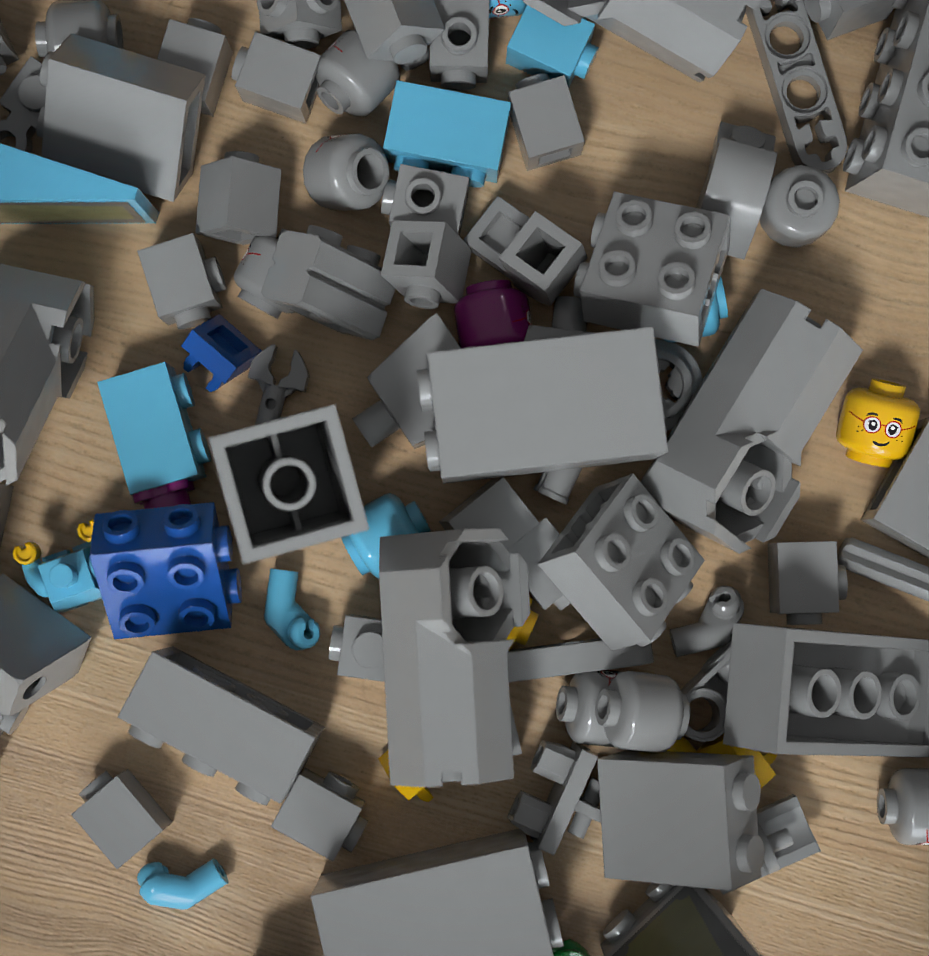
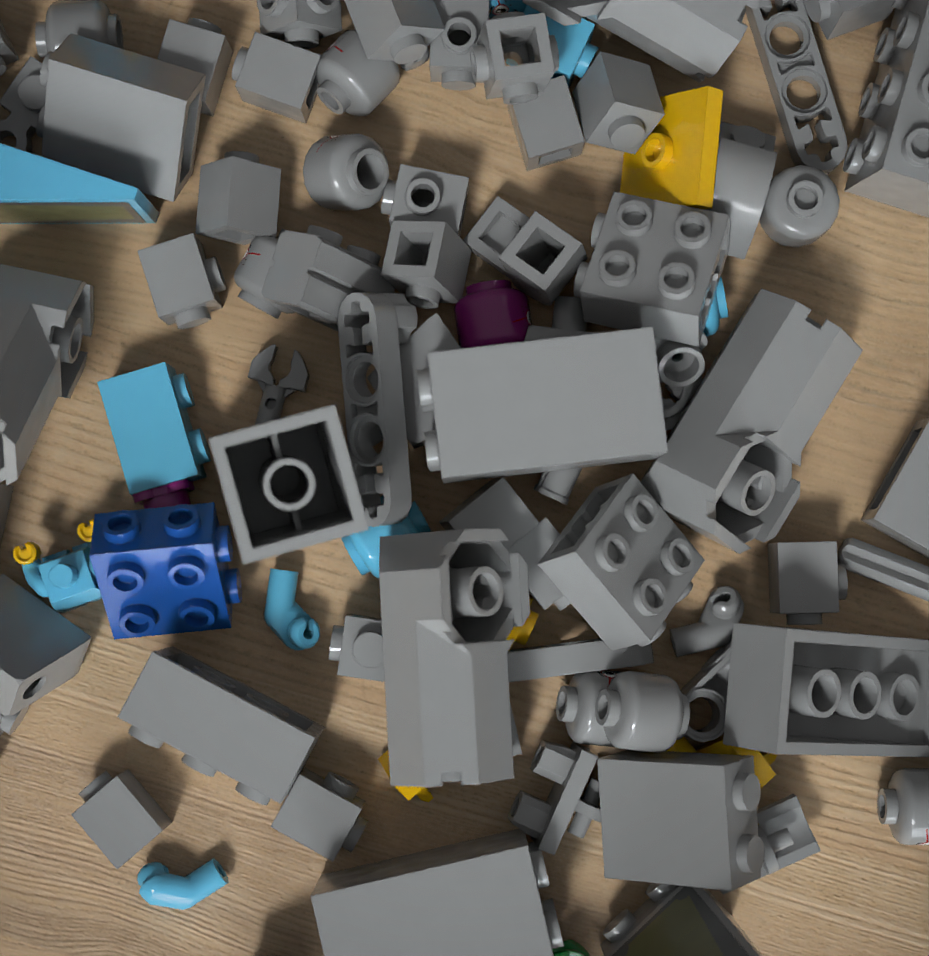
blue tile [181,314,262,392] -> none
medium azure brick [383,80,511,188] -> none
yellow head [836,378,920,468] -> none
none -> light grey beam [338,292,418,527]
none -> light grey brick [470,12,559,104]
none -> light grey brick [572,51,665,154]
none -> yellow plate [620,86,723,210]
none -> light grey plate [654,332,708,387]

